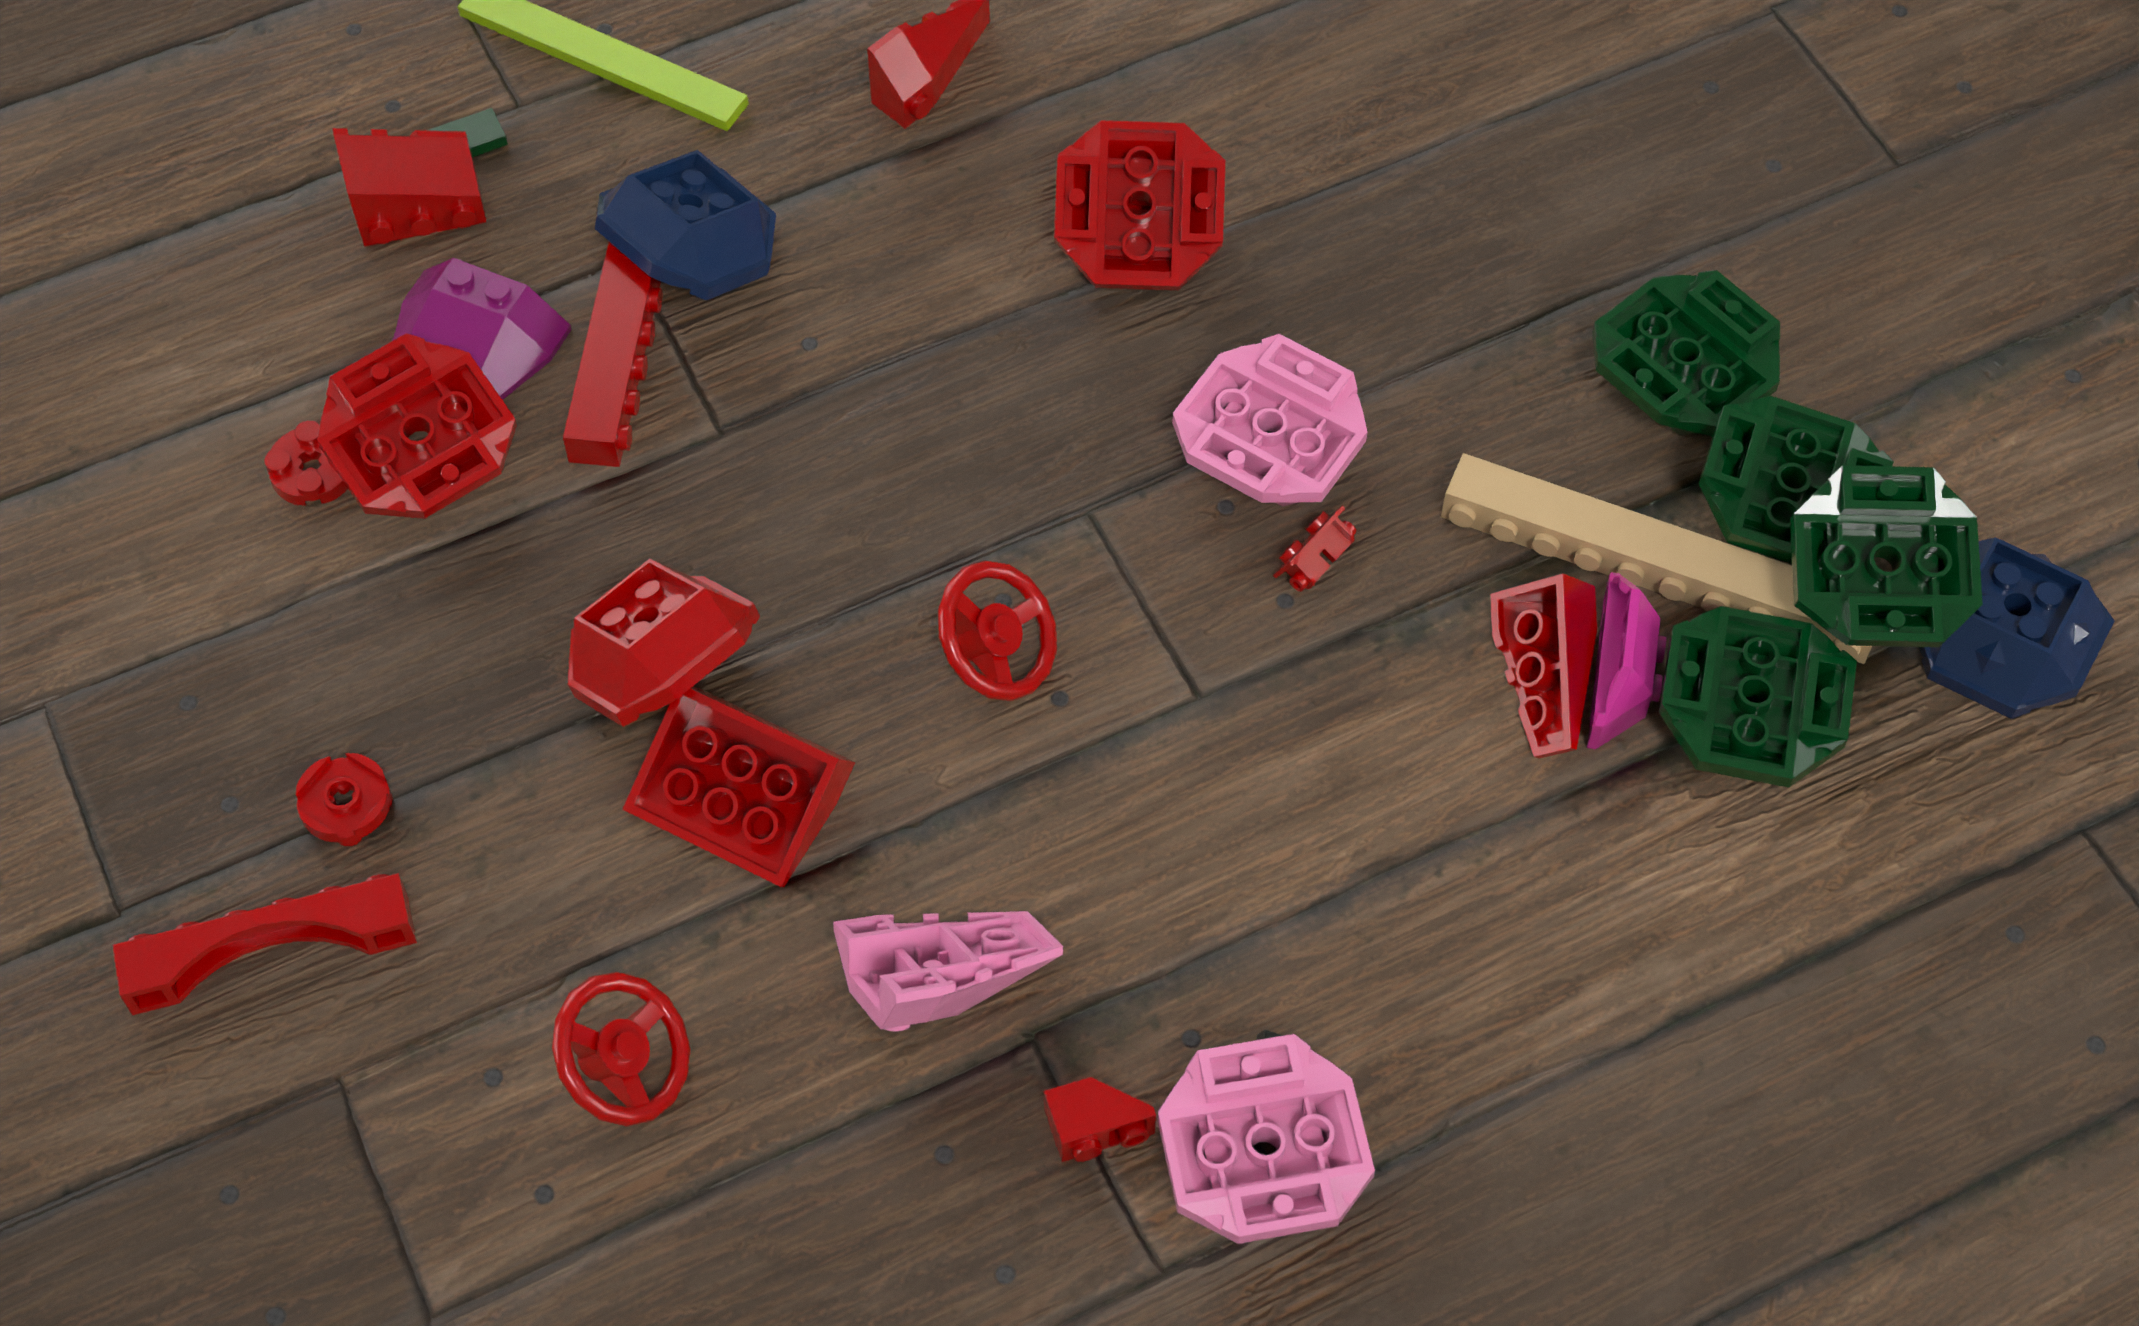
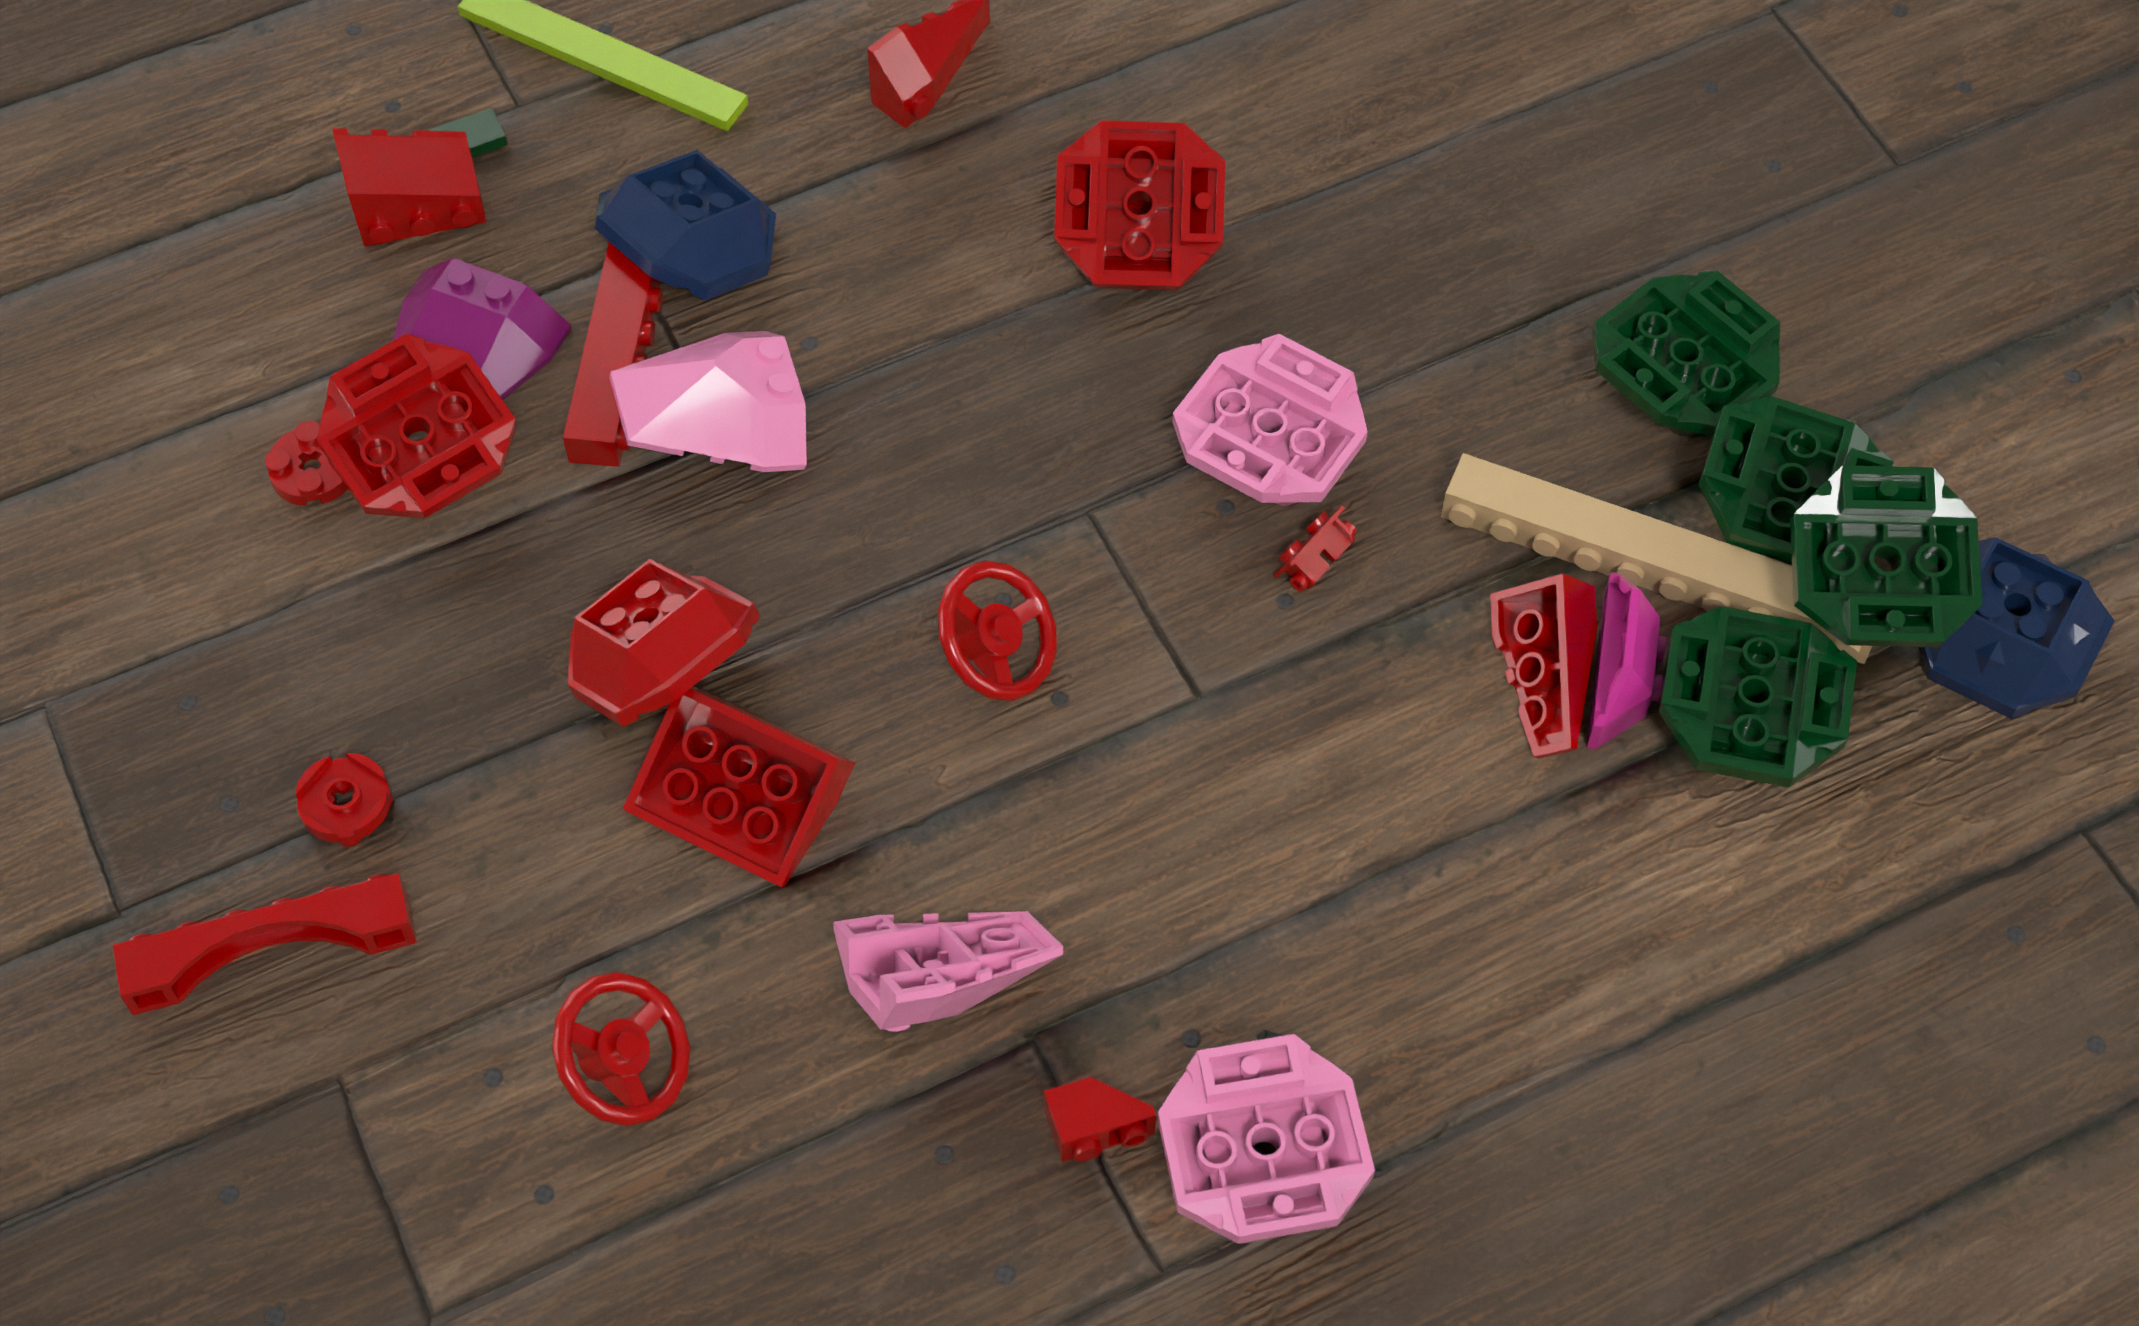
none -> bright pink wedge [609,331,807,472]

